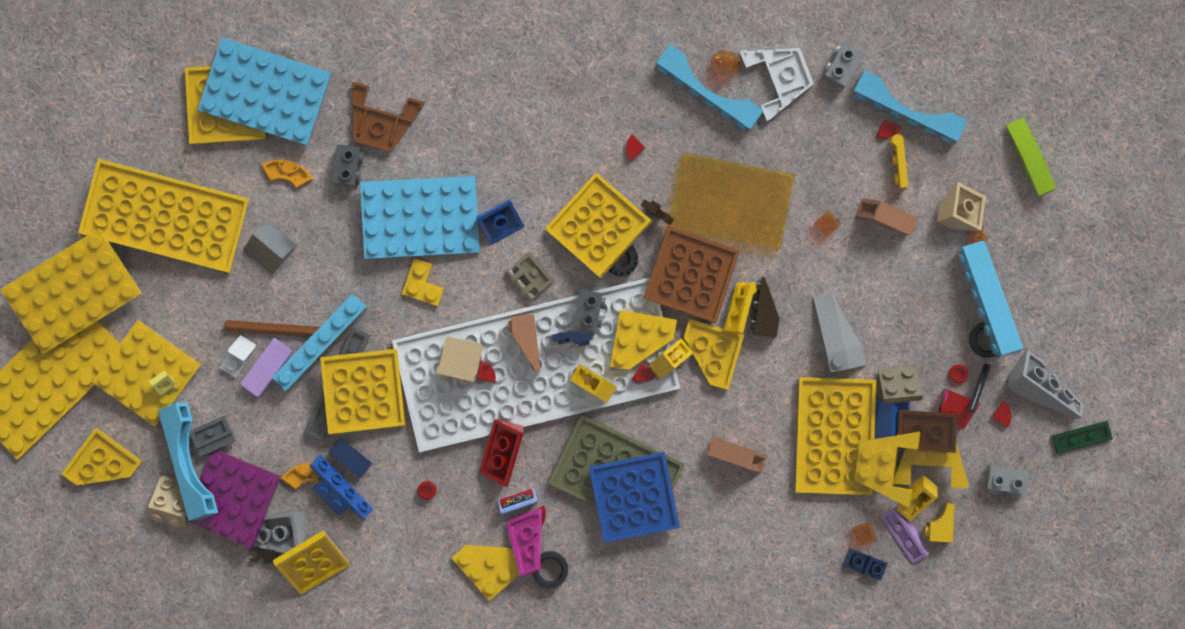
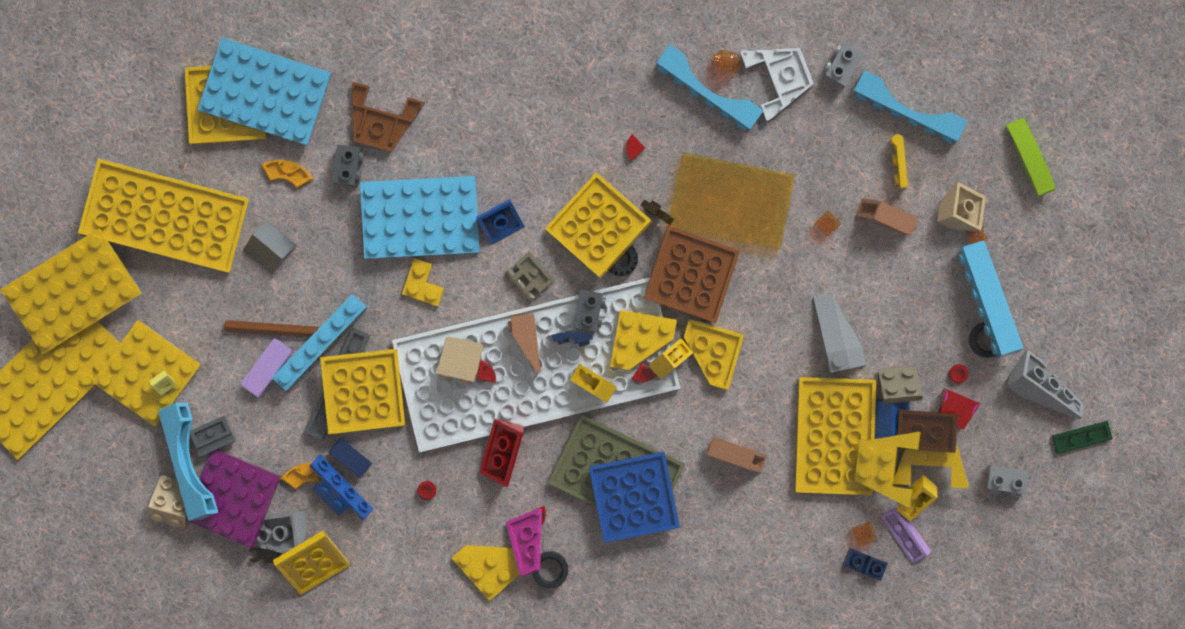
yellow plate [61,427,143,485] -> none
white slope [220,335,257,378] -> none
slope [498,488,538,514] -> none
yellow plate [724,282,757,334] -> none
dark brown slope [750,277,780,338] -> none
red tile [876,120,901,139] -> none
yellow arch [924,502,955,542] -> none
black bar [967,364,991,413] -> none
red tile [992,401,1012,428] -> none

